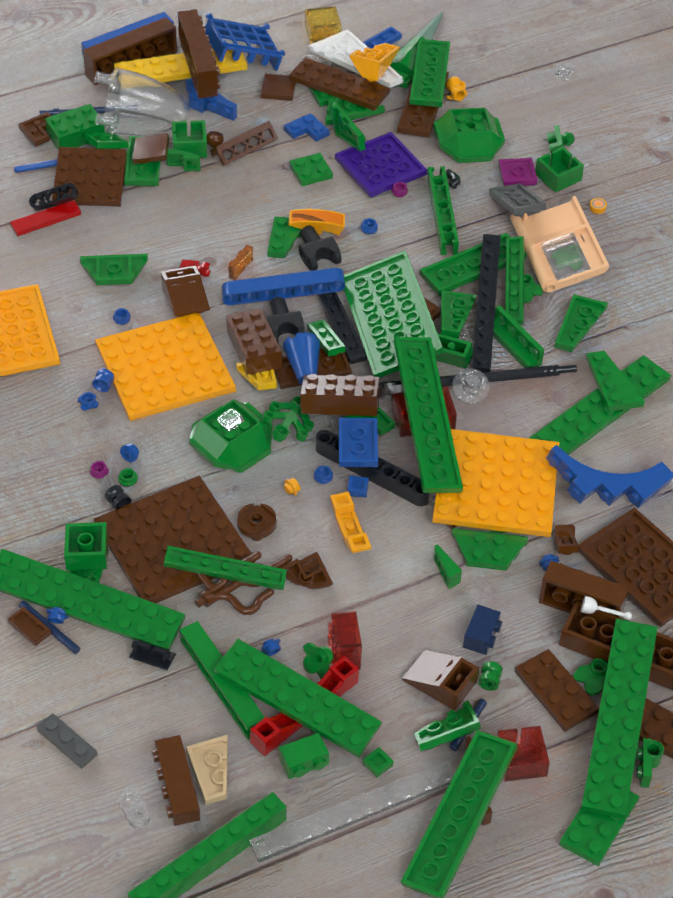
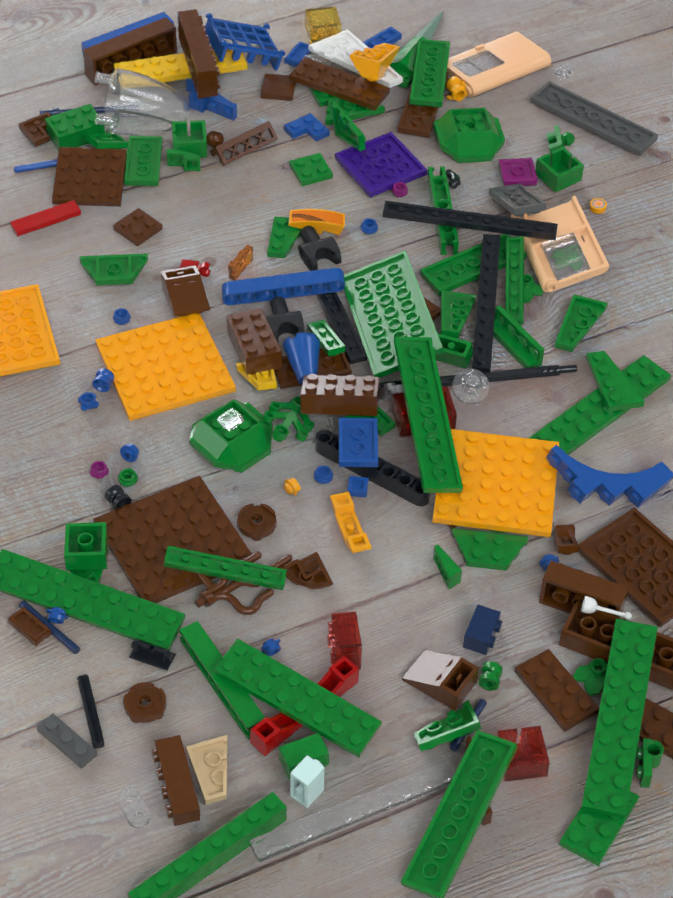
black beam [29,183,79,211] -> none
reddish brown tile [132,133,170,164] -> none
green plate [303,642,333,679] -> none
green plate [363,747,394,778] -> none
none -> black axle [77,674,105,749]
none -> reddish brown plate [113,208,163,246]
none -> reddish brown plate [123,682,167,723]
none -> blue plate [284,41,312,67]
none -> light aqua brick [290,755,325,808]
none -> black plate [383,201,558,241]
none -> light nougat piece [447,31,551,98]
none -> dark grey plate [530,81,658,156]

